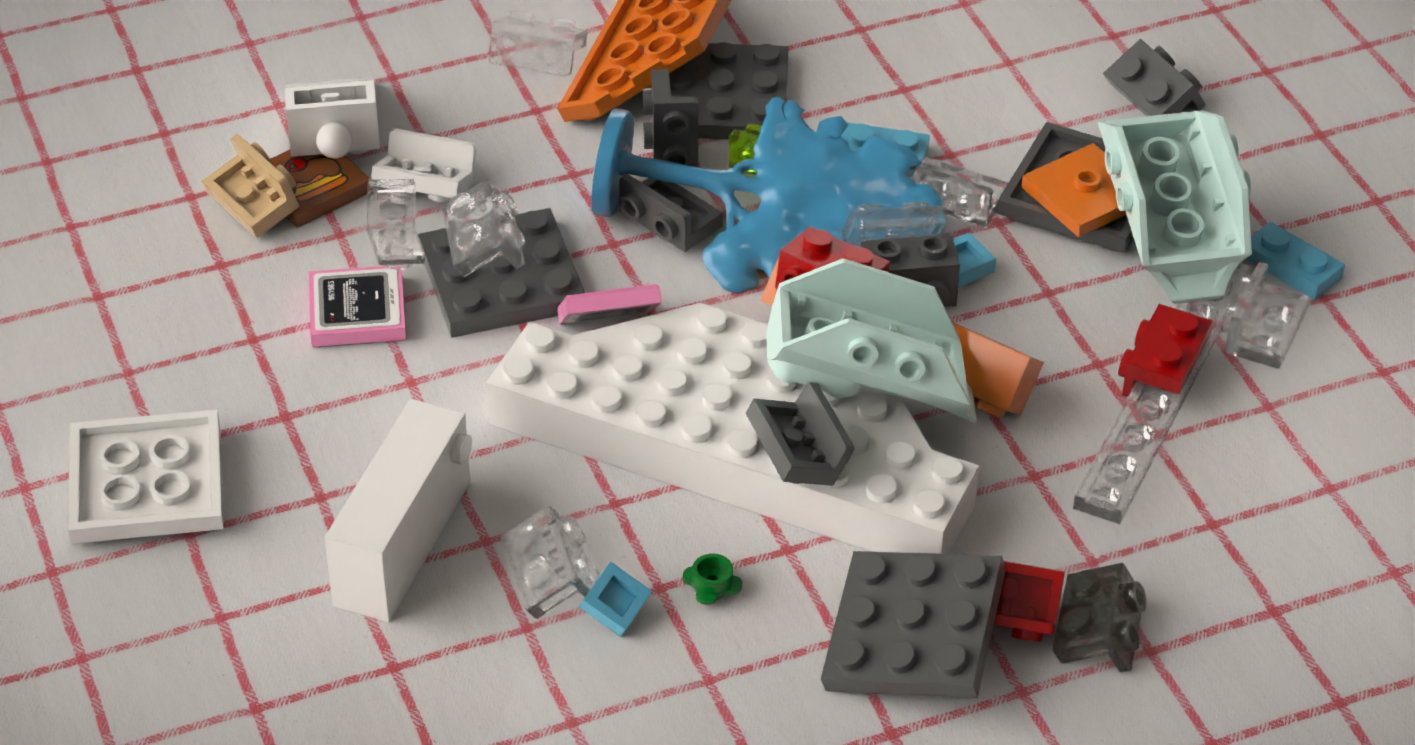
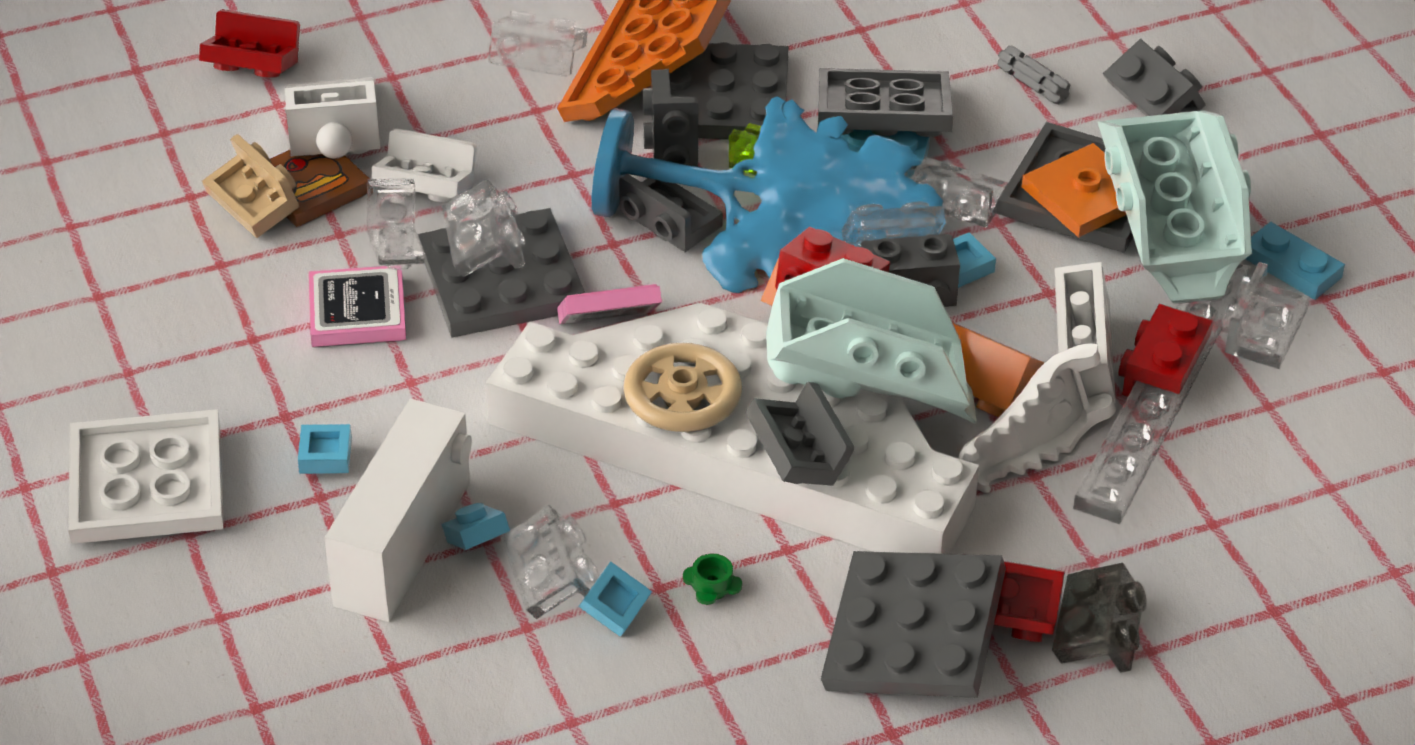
none -> red bracket [199,9,300,78]
none -> medium azure plate [298,424,352,474]
none -> medium azure plate [441,503,510,550]
none -> tan plate [624,343,742,432]
none -> dark grey plate [818,68,953,137]
none -> white animal [959,343,1116,493]
none -> axle [997,46,1071,104]
none -> white brick [1054,262,1116,403]

